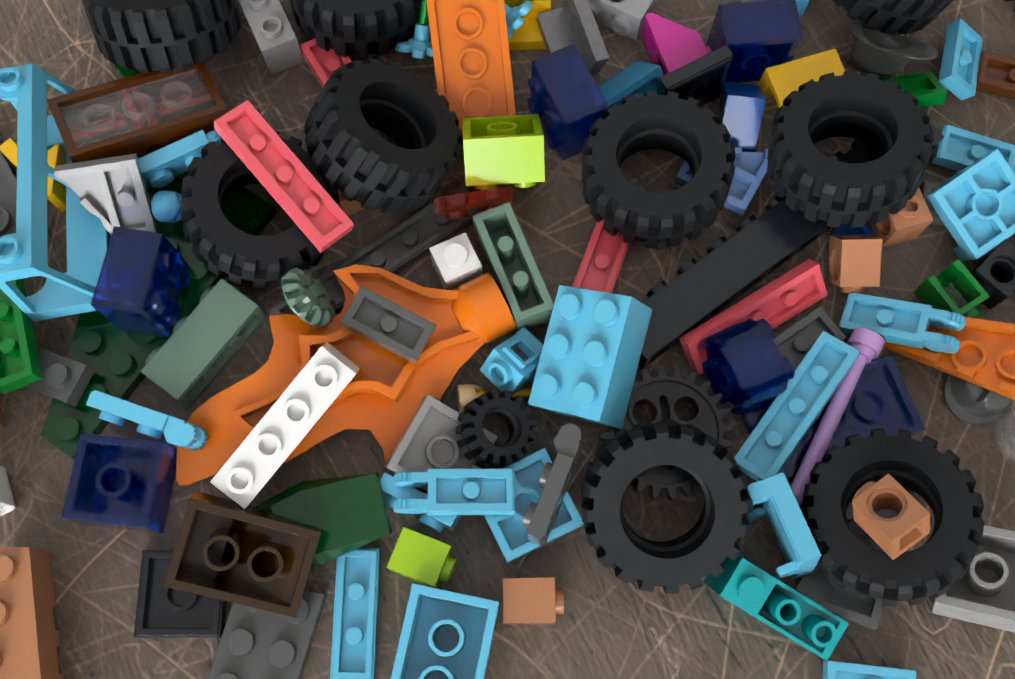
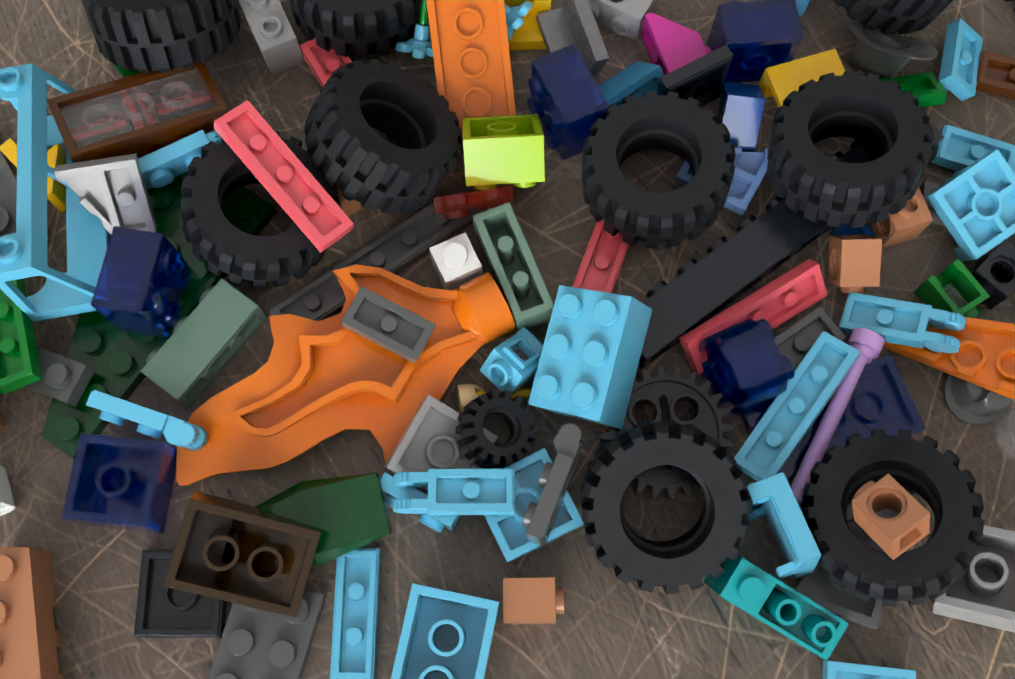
medium azure hinge [151,191,182,223] -> none
white brick [210,342,360,509] -> none
sand green gear [281,267,336,327] -> none
lime brick [386,527,457,589] -> none

